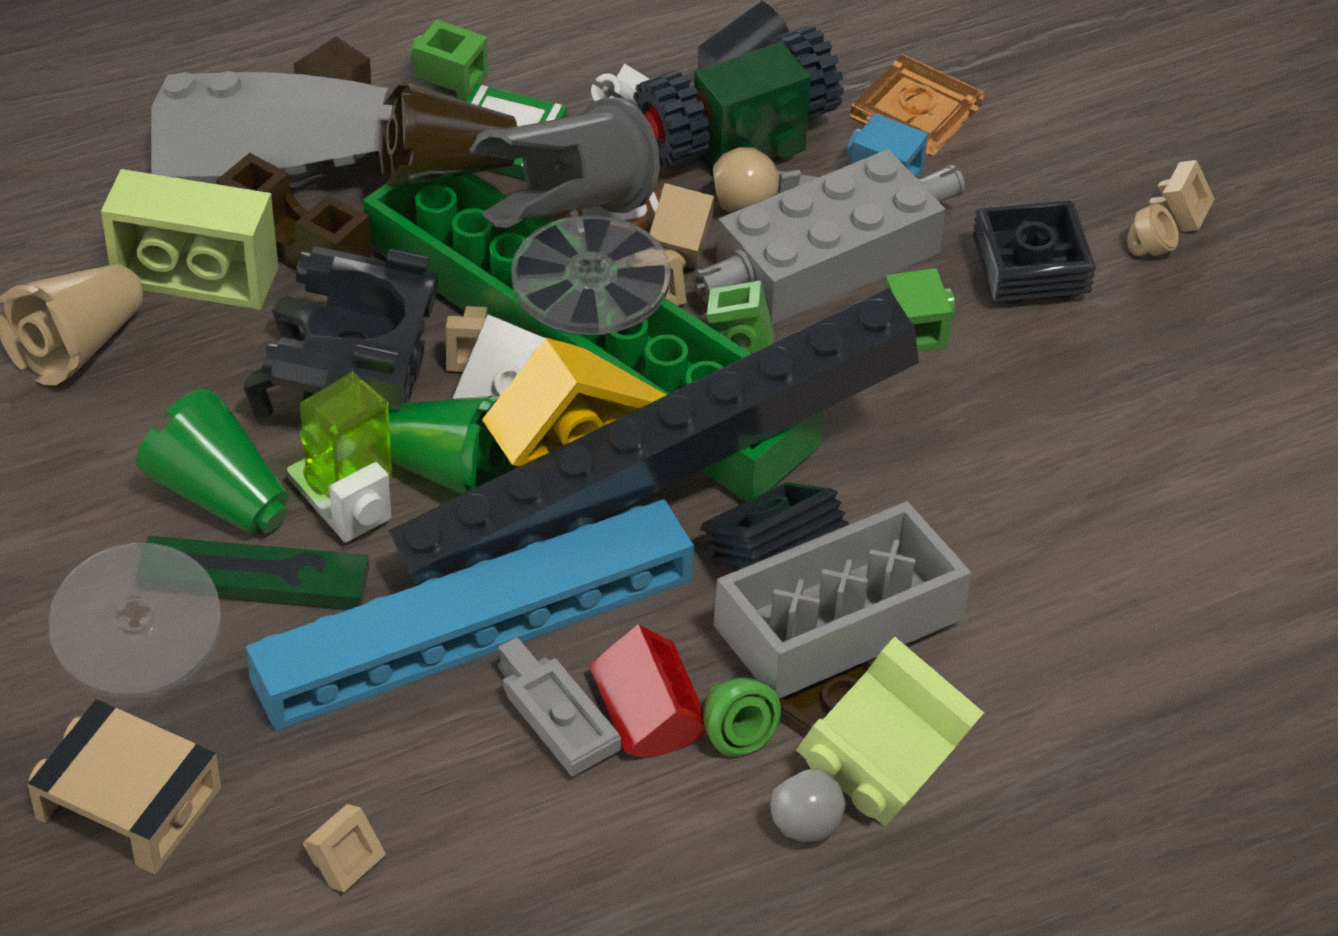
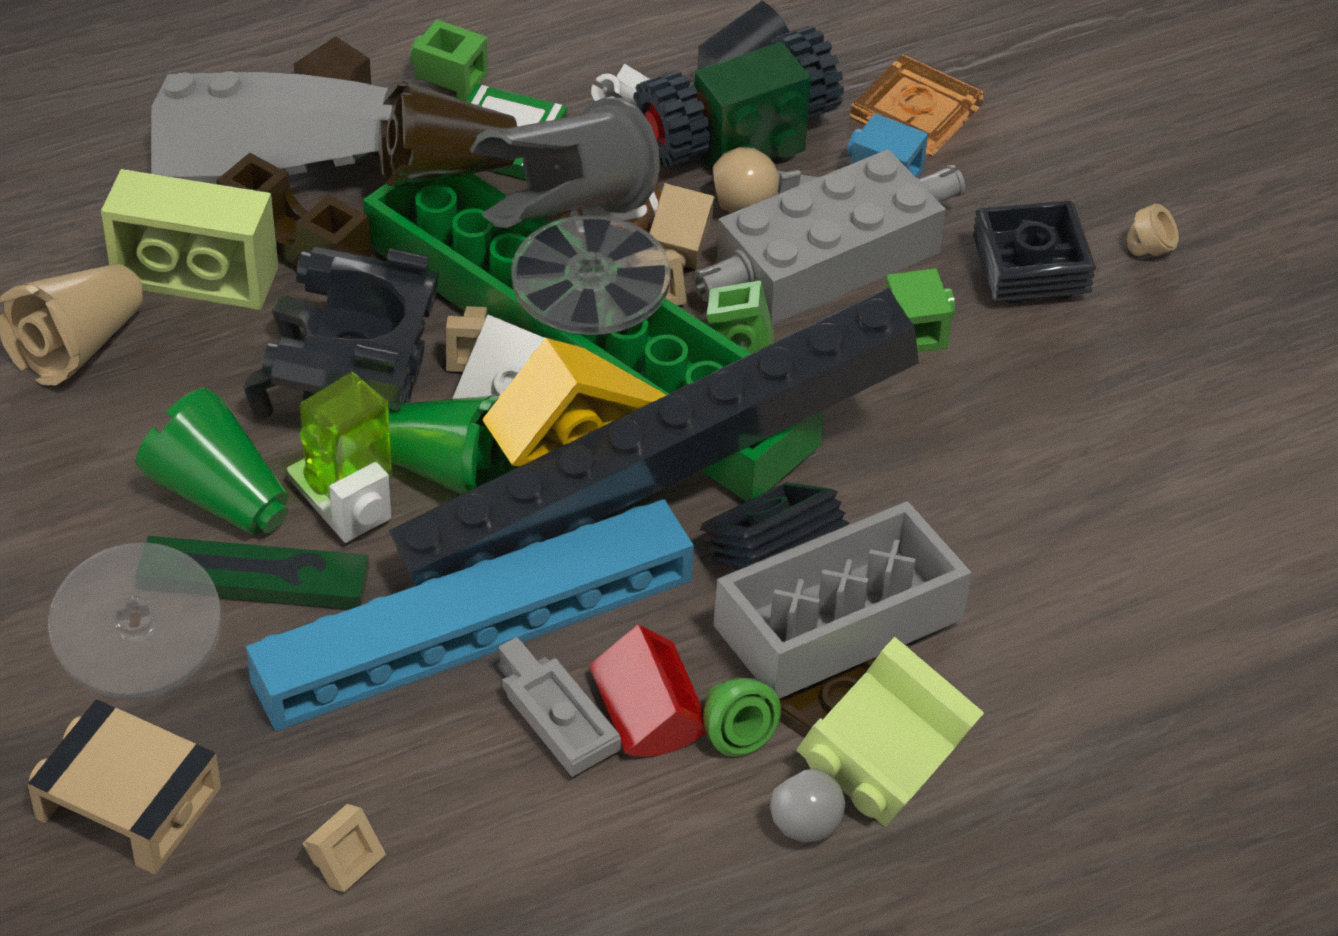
tan tile [1149,160,1215,232] -> none

